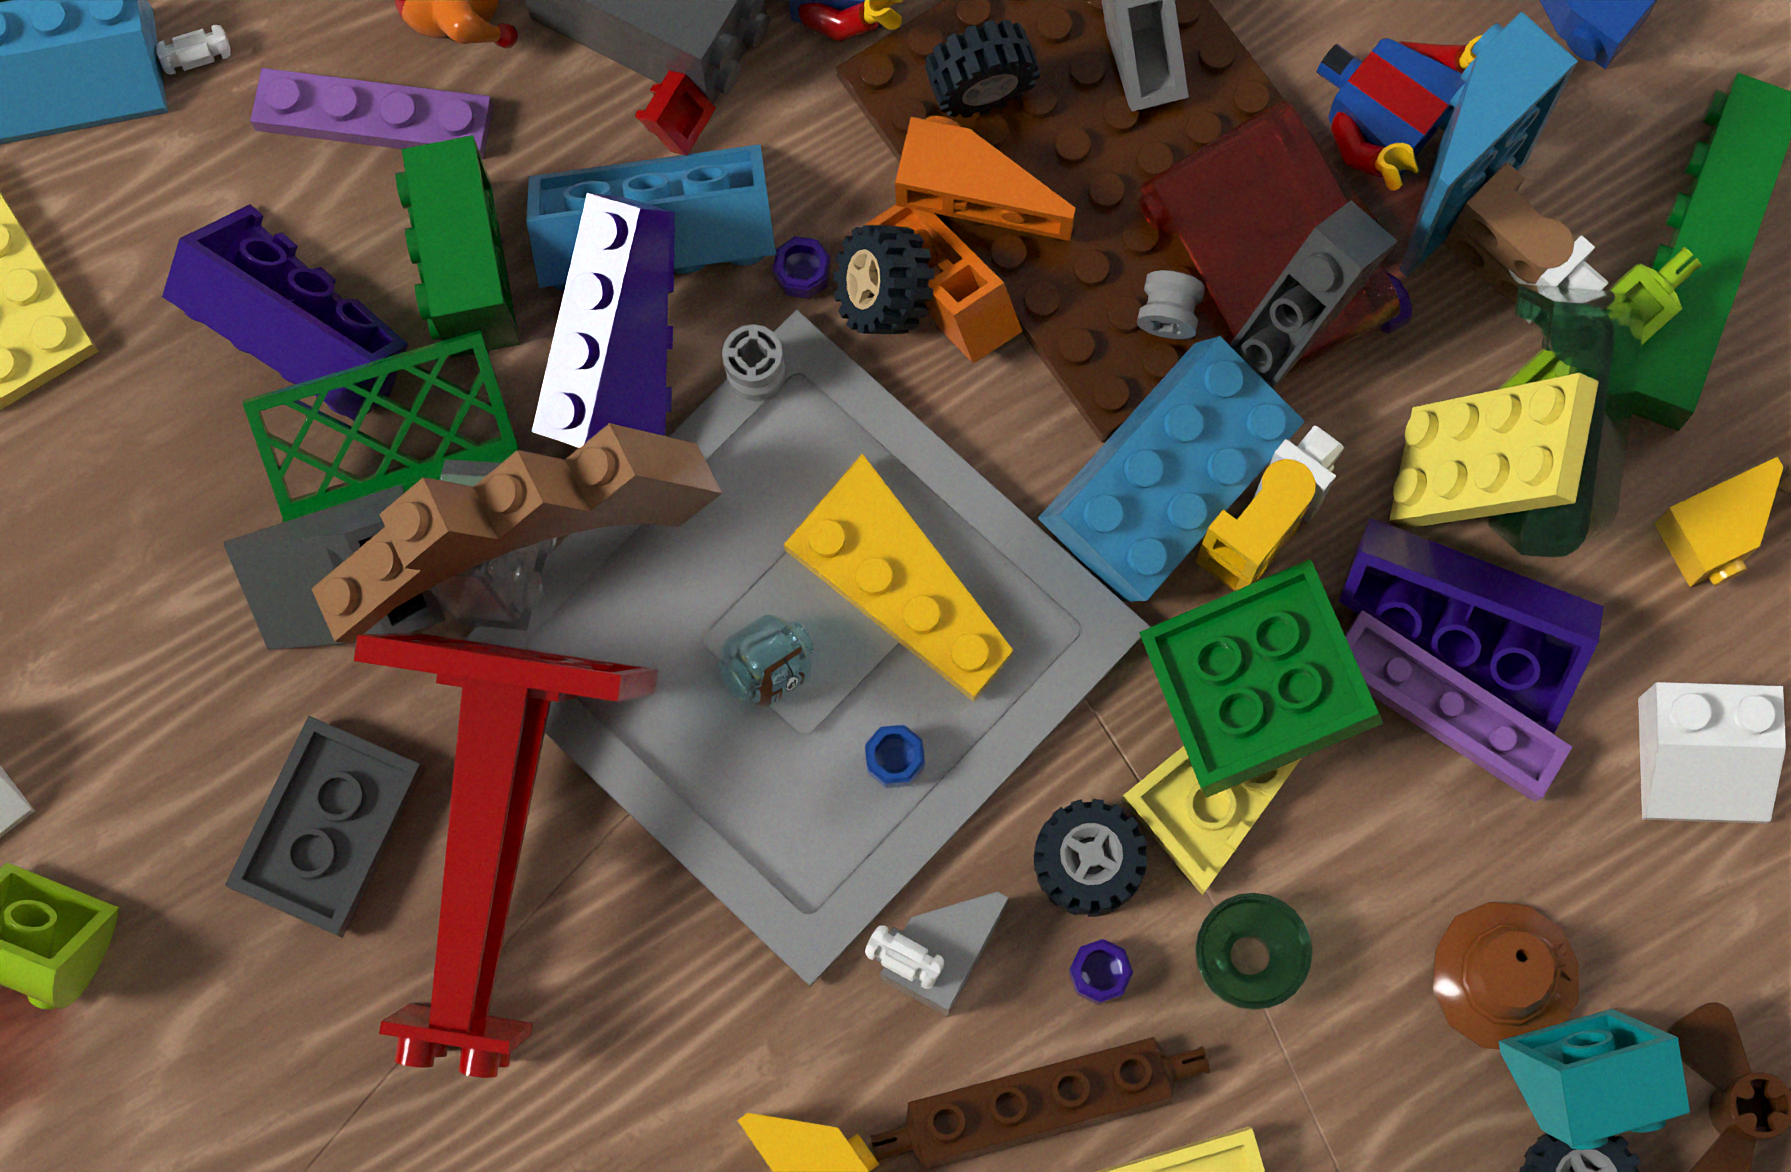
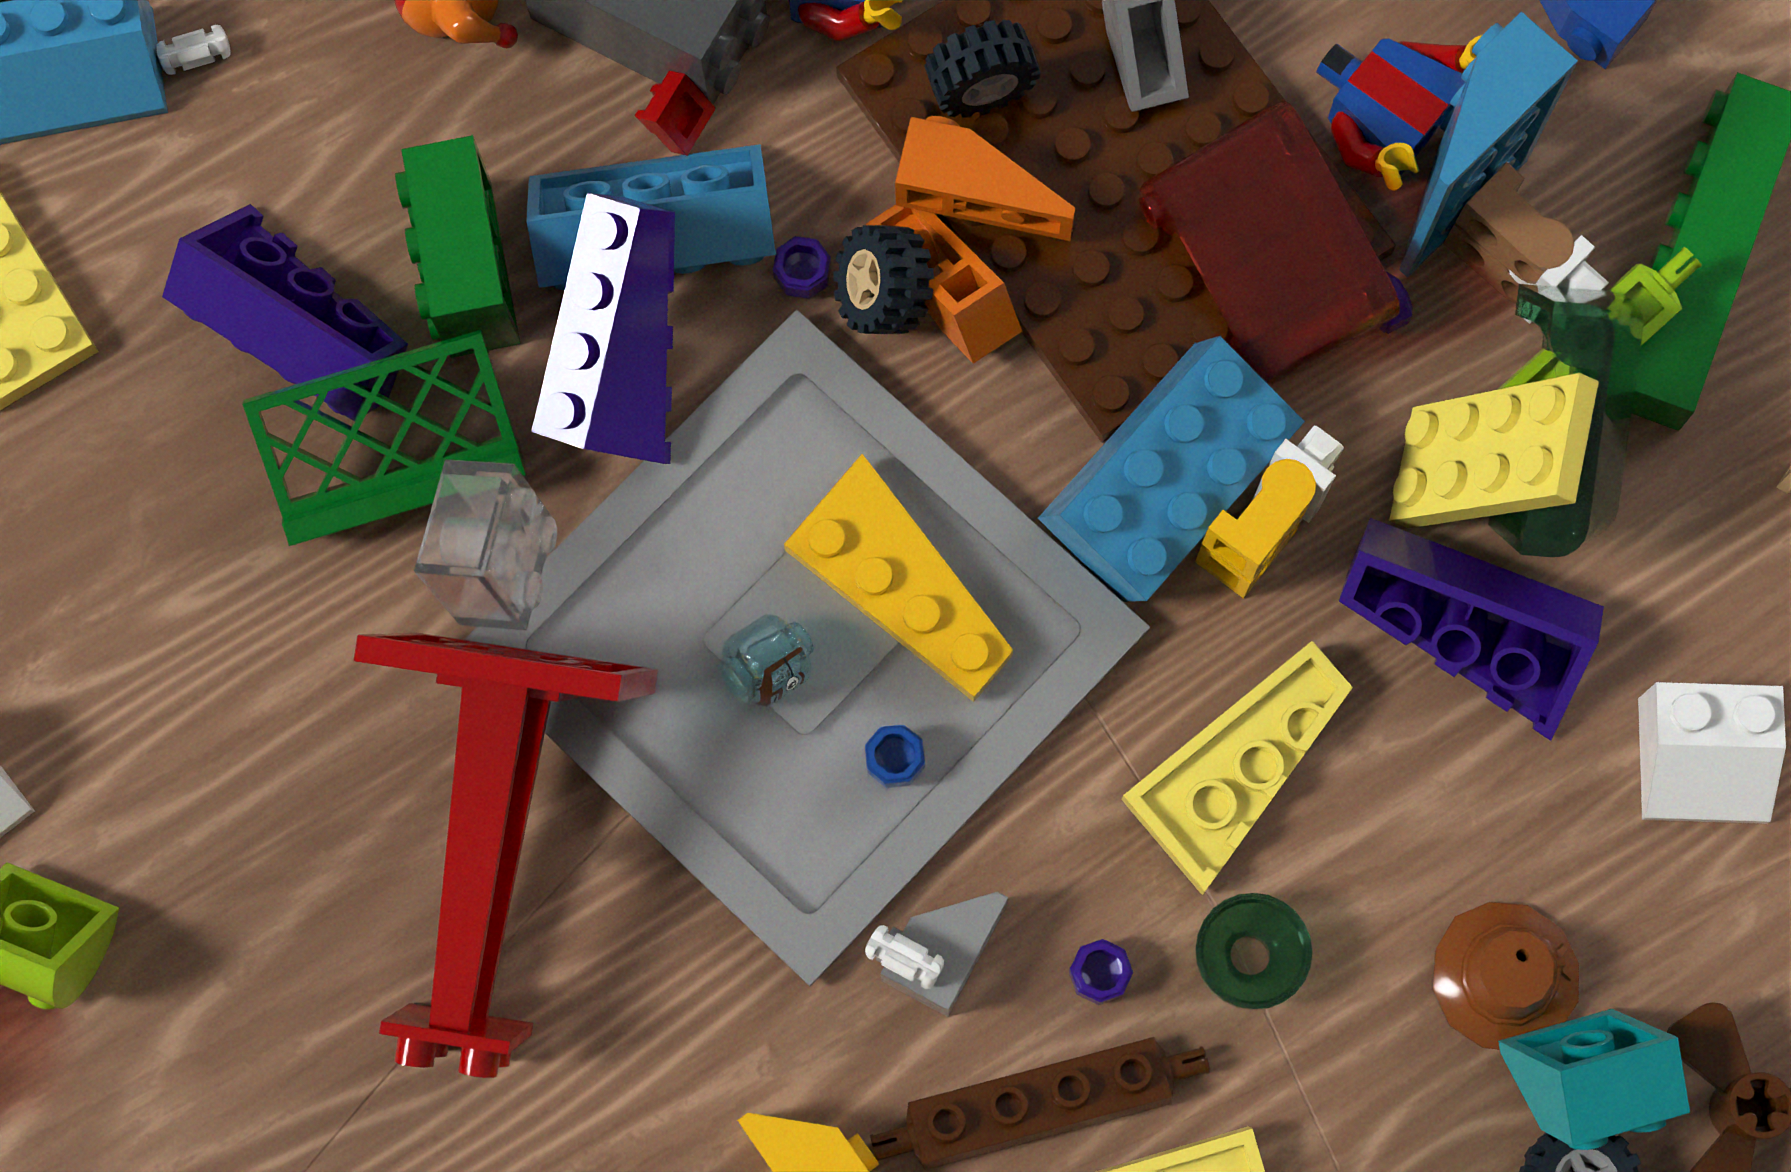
dark grey slope [224,484,446,650] -> none
dark grey plate [225,716,424,938] -> none
medium lavender plate [250,68,494,159] -> none
medium nougat arch [311,423,722,643] -> none
light grey wheel [722,324,786,402] -> none
black wheel [1034,799,1148,917] -> none
light grey wheel [1137,270,1205,339] -> none
green plate [1139,559,1384,798] -> none
dark grey slope [1230,200,1398,389] -> none
medium lavender plate [1344,610,1572,802] -> none
yellow slope [1654,456,1783,587] -> none

